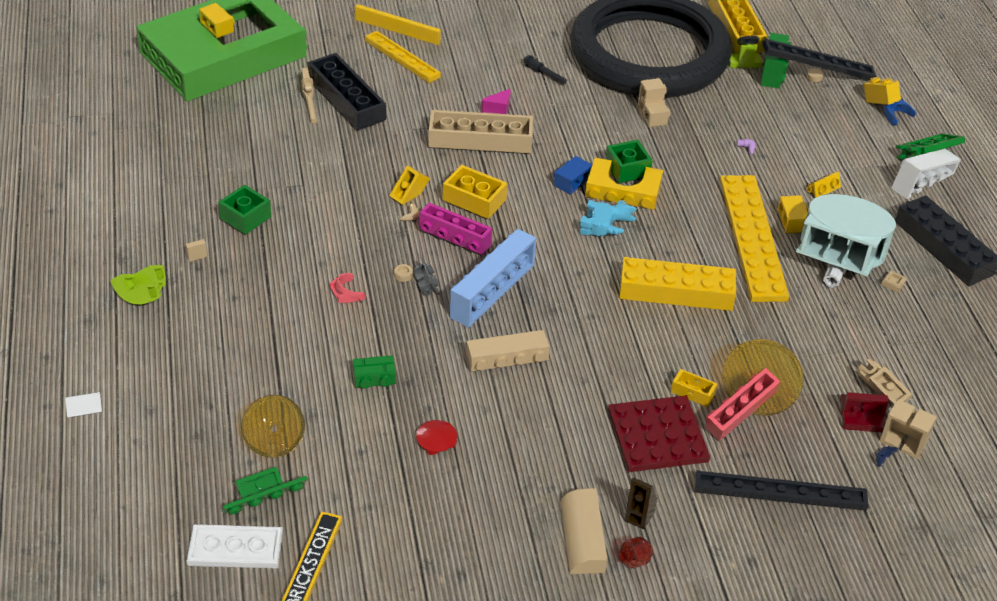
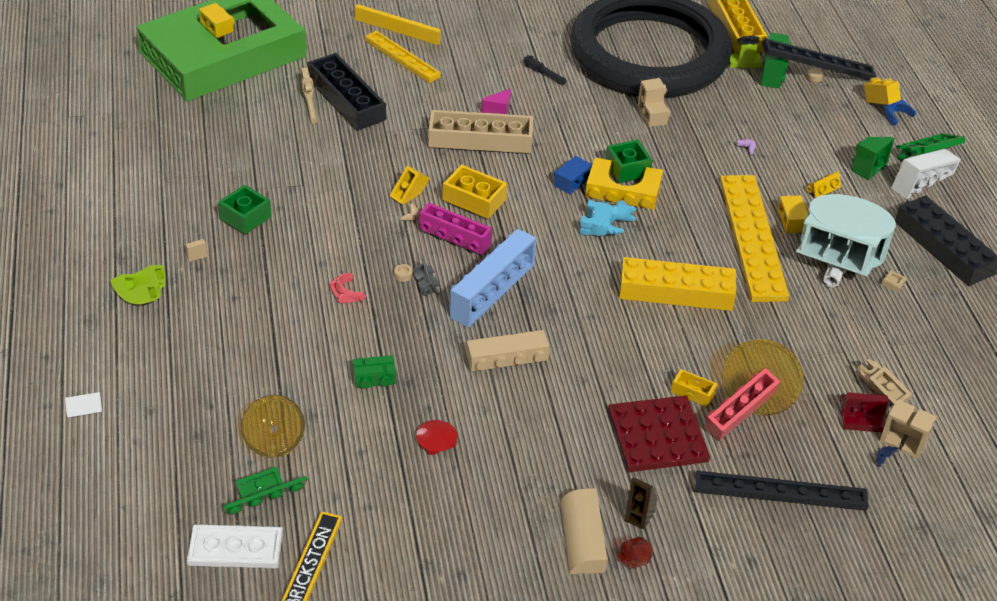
none -> green slope [851,137,895,180]

